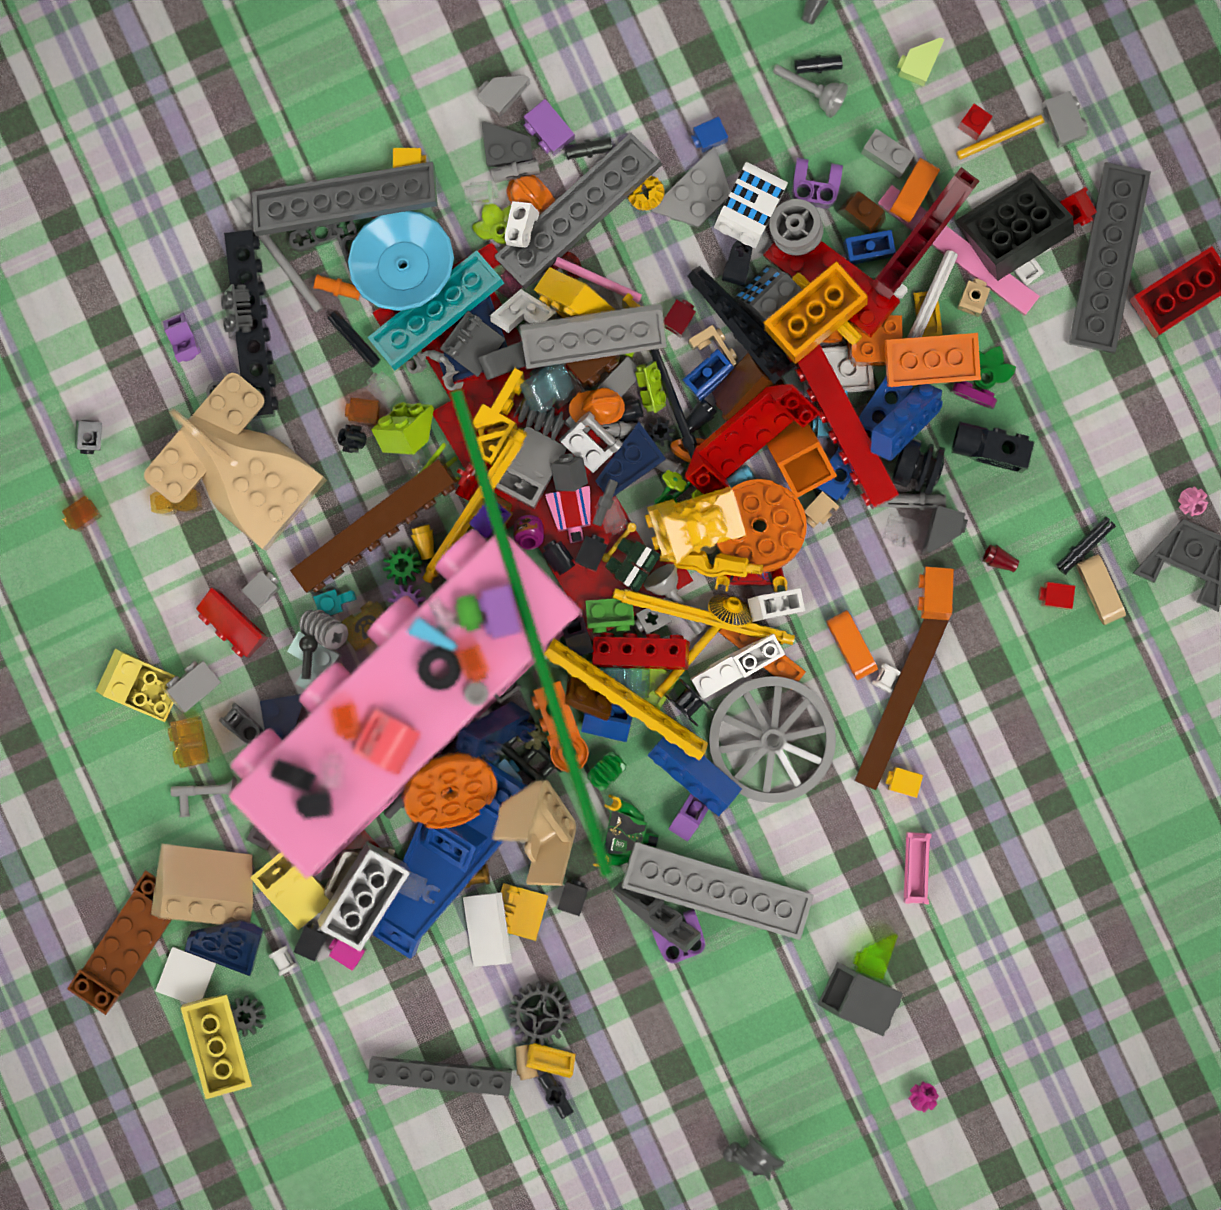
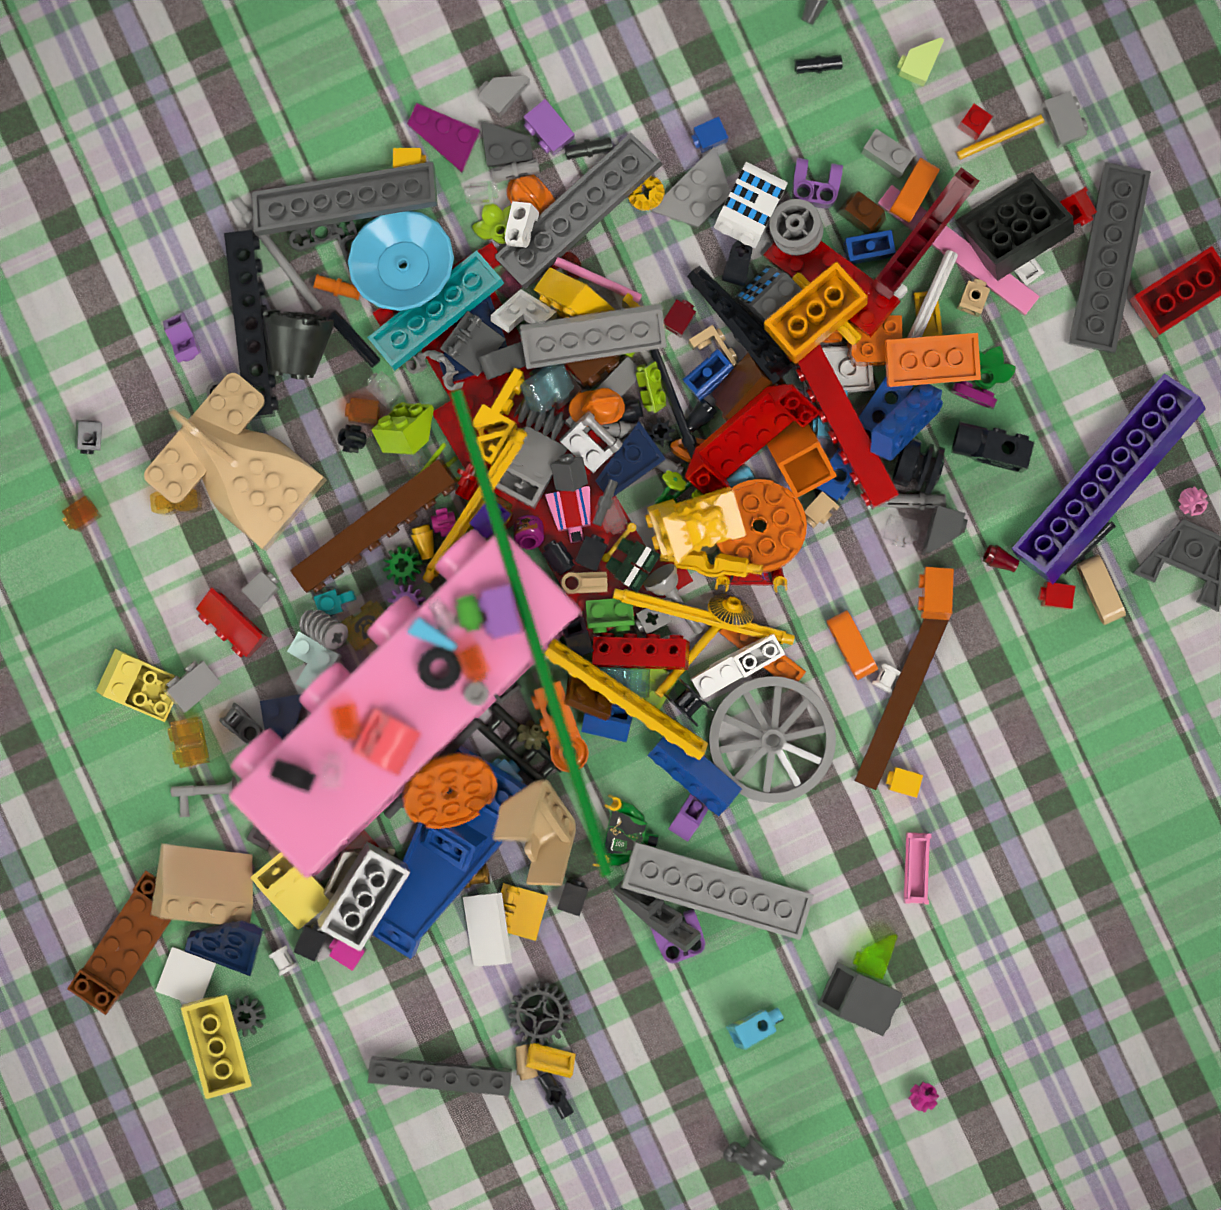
dark grey hinge [221,284,253,339] -> none
black brick [296,792,334,819] -> none
pearl dark grey bar [299,635,318,680] -> none
clear plate [398,872,441,904] -> none
dark blue brick [455,702,536,762] -> none
green gear [587,752,627,791] -> none
white brick [747,588,805,622] -> none
light grey piece [773,65,848,118] -> none
none -> pearl dark grey cone [263,310,334,380]
none -> magenta wing [407,103,480,174]
none -> dark pink gear [431,507,456,537]
none -> tan piece [561,572,607,594]
none -> medium azure torso [726,1008,784,1049]
none -> dark purple brick [1012,373,1206,584]

